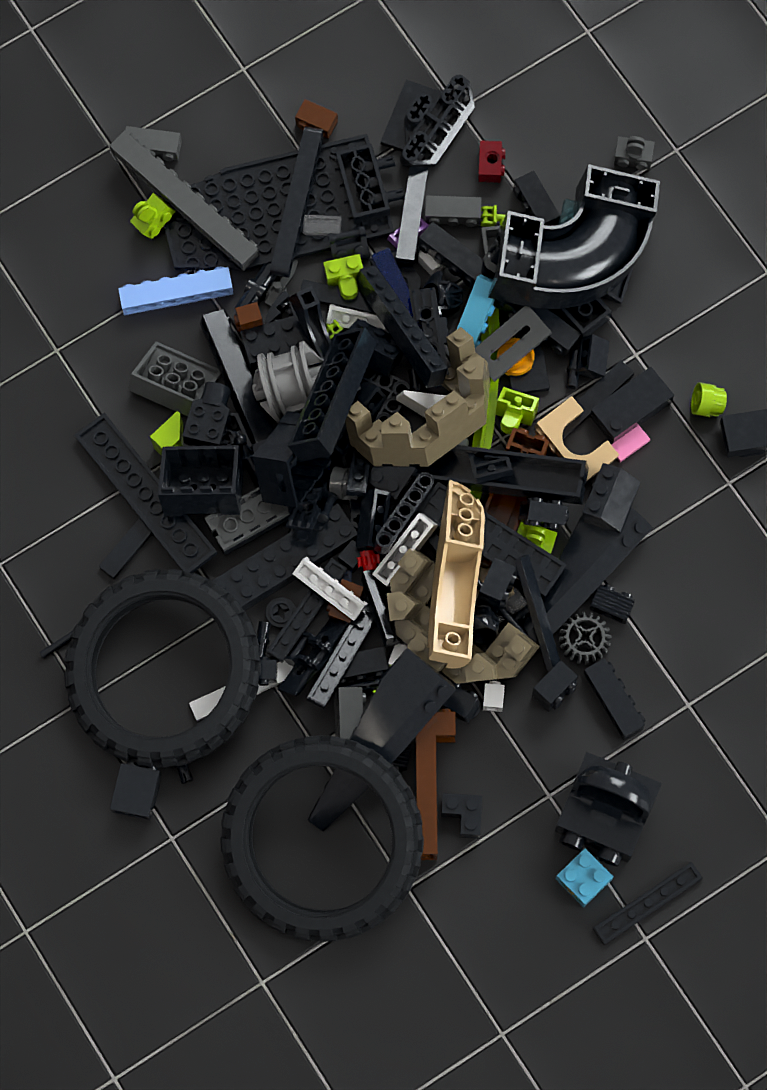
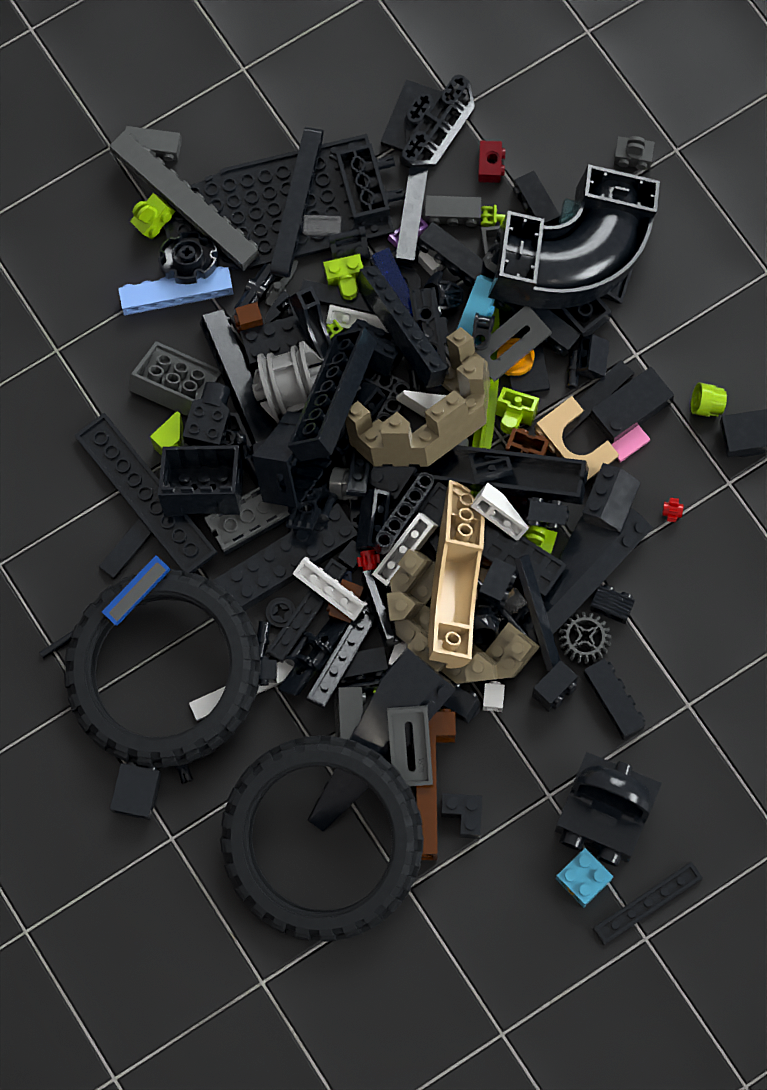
reddish brown brick [295,99,338,139] -> none
none -> tile [102,555,171,626]
none -> black piece [158,231,218,284]
none -> dark grey piece [387,706,433,786]
none -> white slope [471,483,529,541]
none -> black piece [472,313,495,351]
none -> red gear [662,498,683,522]

